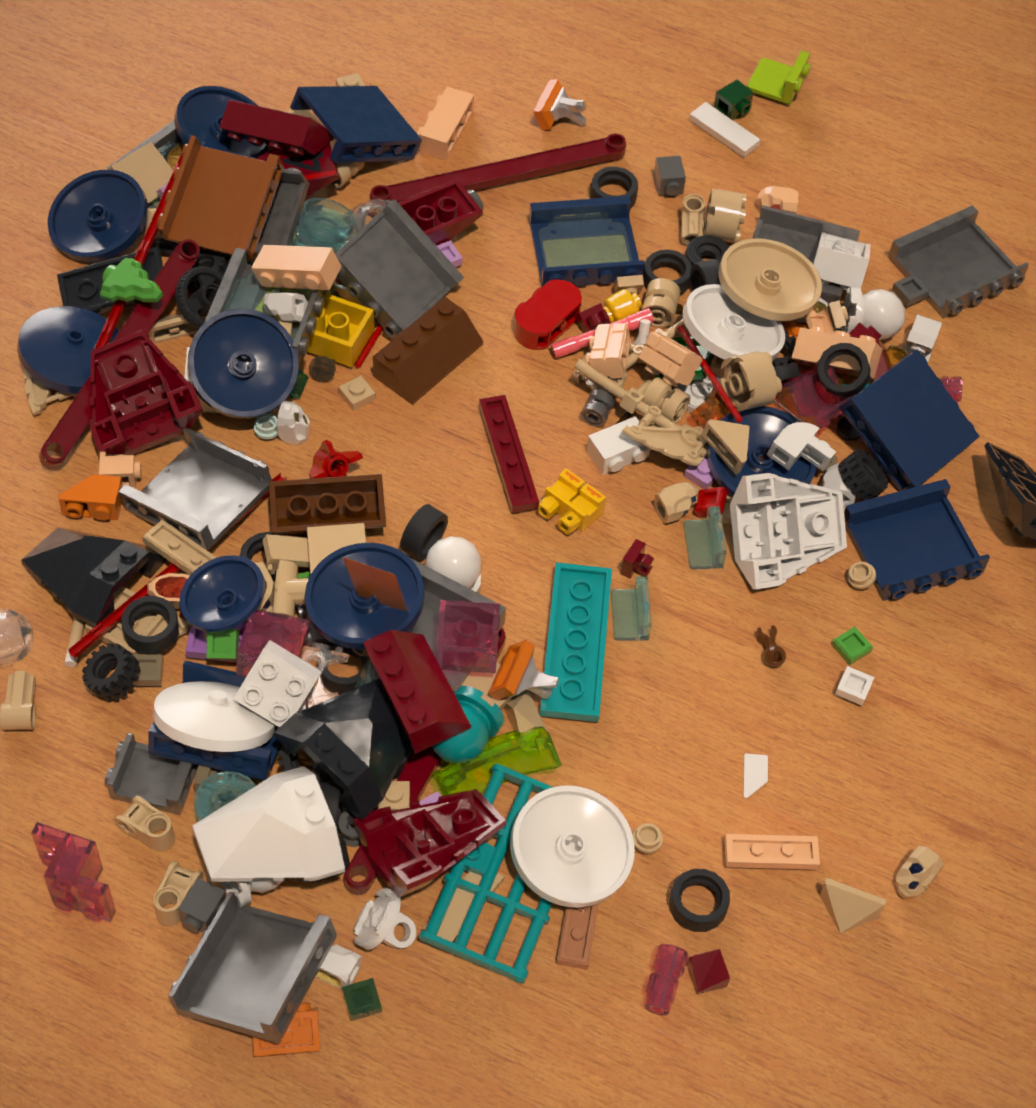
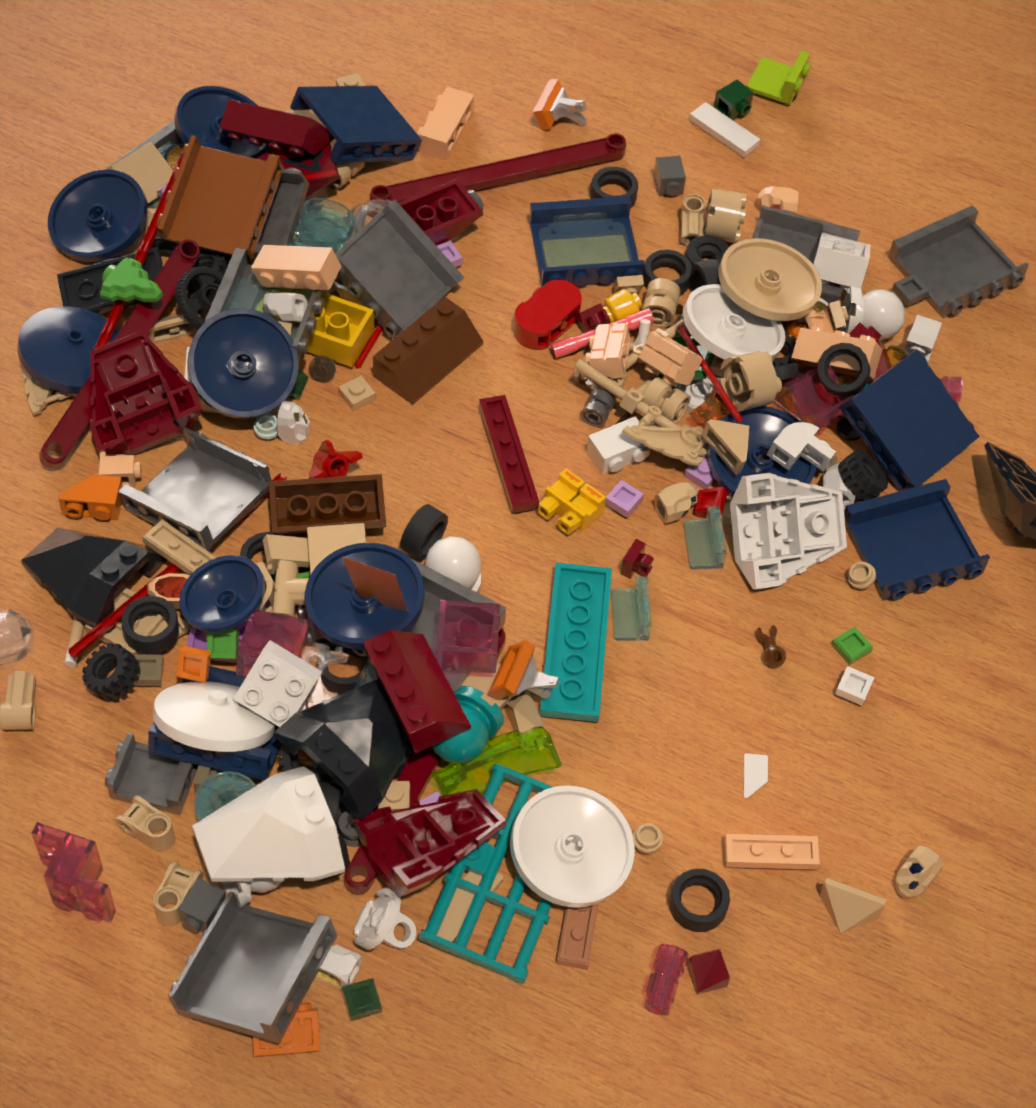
none -> orange tile [176,645,211,683]
none -> lavender plate [605,480,644,518]

